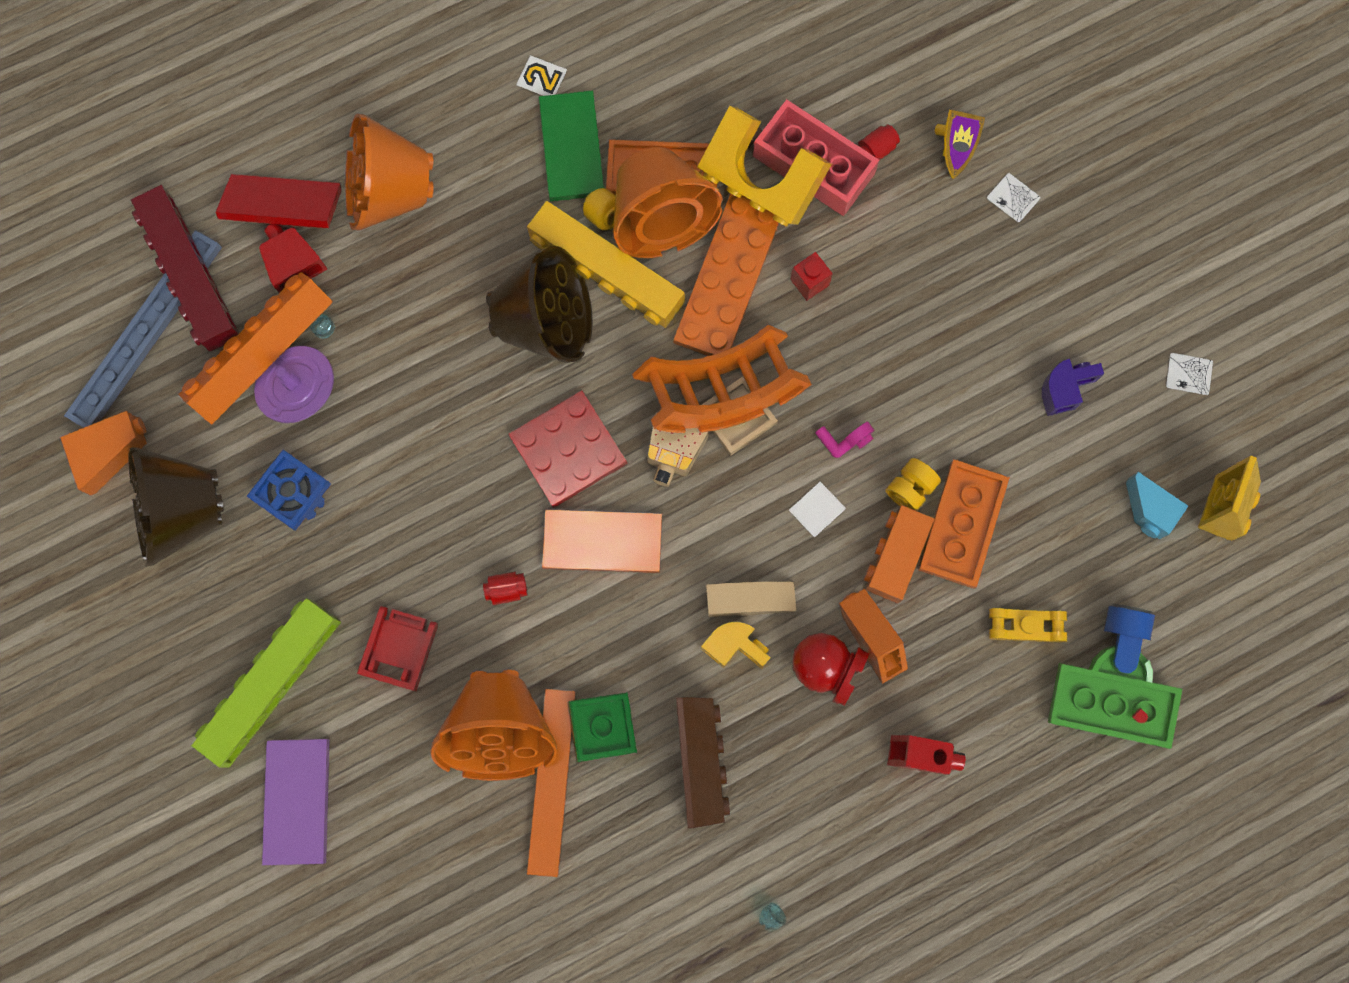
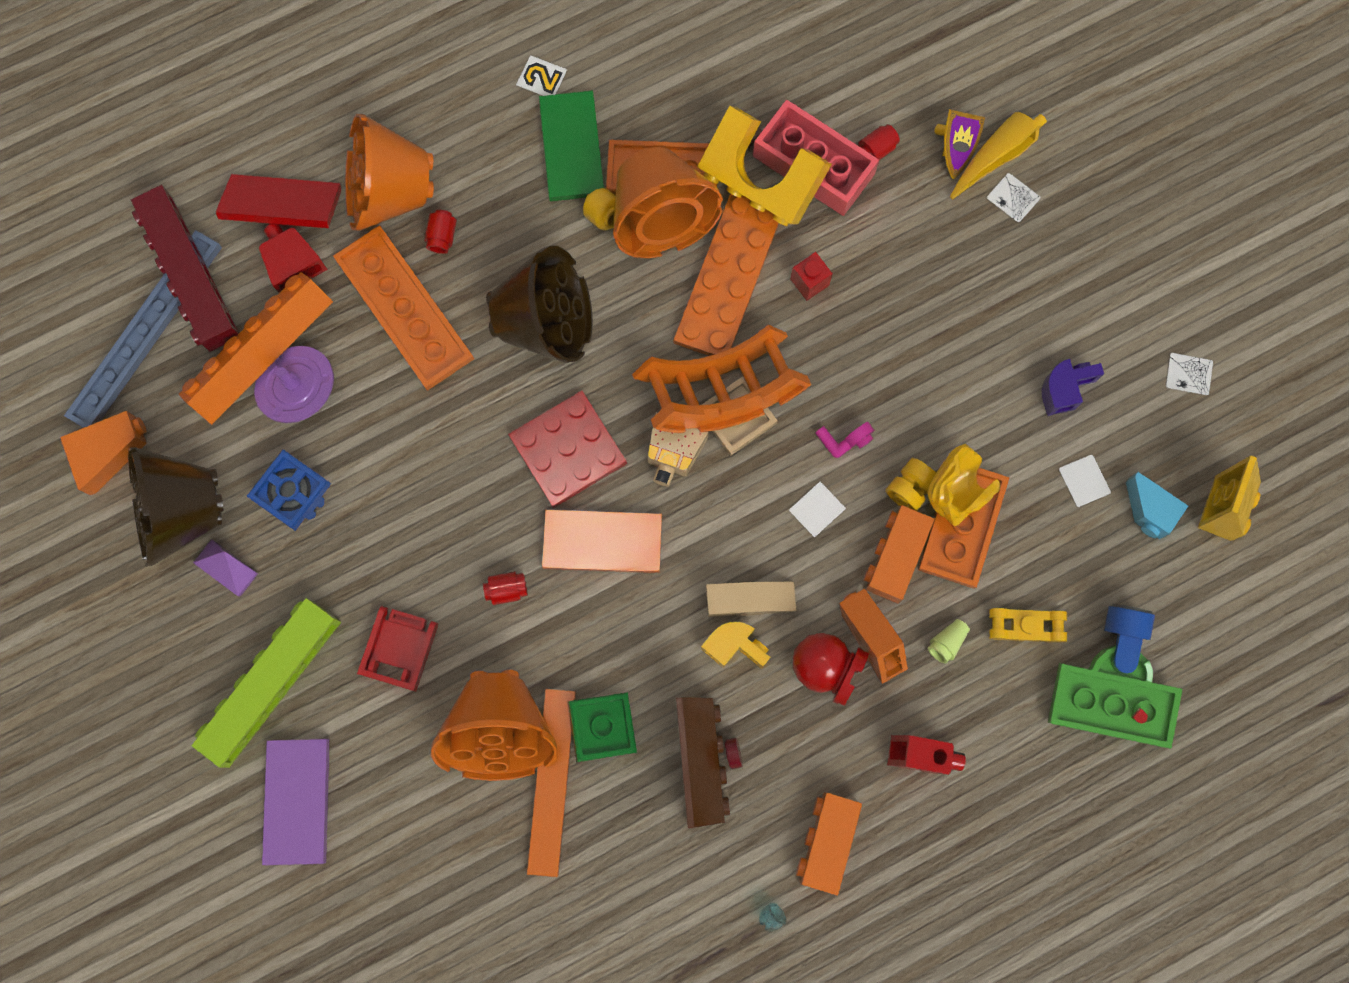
clear light blue hinge [310,314,335,339] -> none
yellow brick [527,201,685,328] -> none
none -> medium lavender slope [193,539,258,597]
none -> orange plate [333,225,474,391]
none -> red brick [424,210,457,254]
none -> dark red tile [725,737,743,770]
none -> orange brick [796,792,863,896]
none -> yellow hair [927,444,1000,526]
none -> yellowish green cone [928,619,970,664]
none -> yellow piece [950,112,1047,200]
none -> white sticker [1059,455,1111,507]

